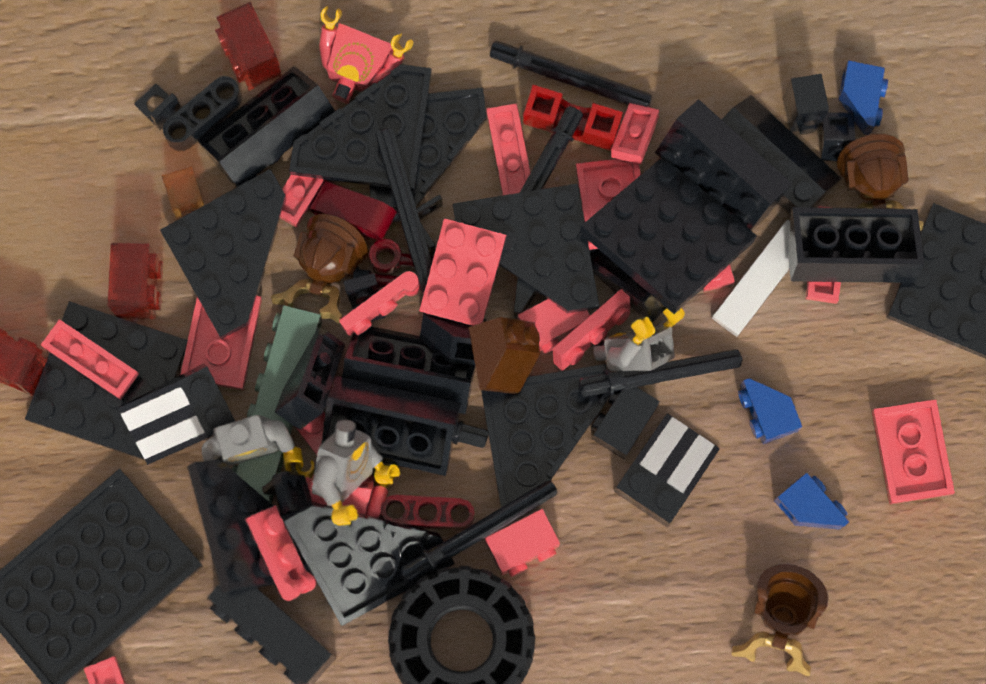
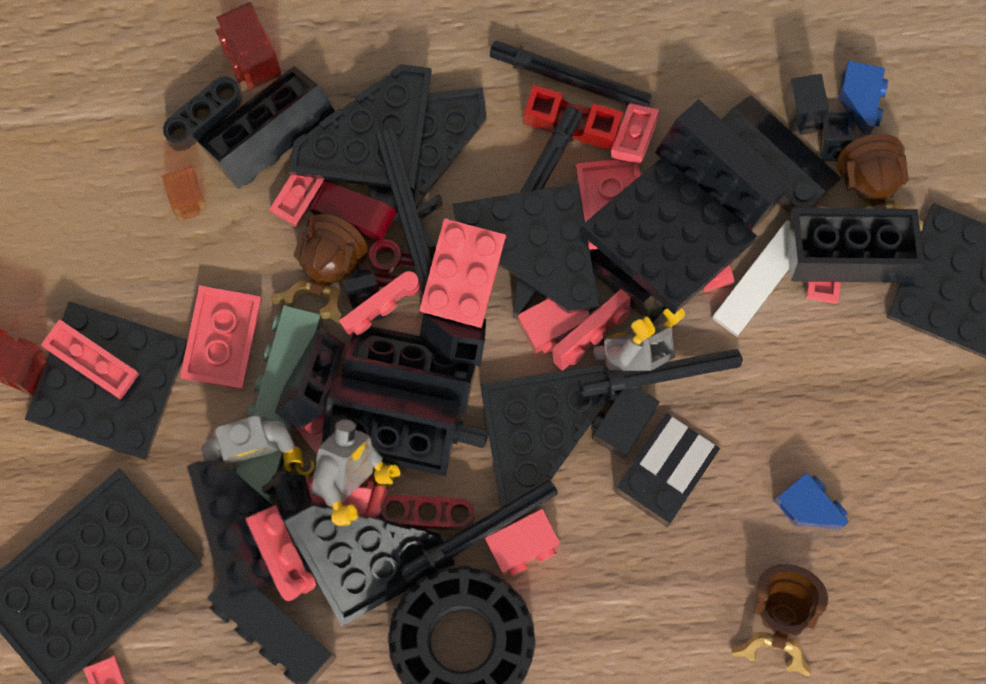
clear red brick [107,243,163,319] -> none
black slope [118,363,236,465] -> none
black bracket [135,84,182,130] -> none
black plate [160,169,287,339] -> none
coral torso [319,5,413,103] -> none
reddish brown slope [469,317,540,394] -> none
coral plate [486,103,531,196] -> none
blue slope [738,378,802,444] -> none
coral plate [872,399,955,505] -> none

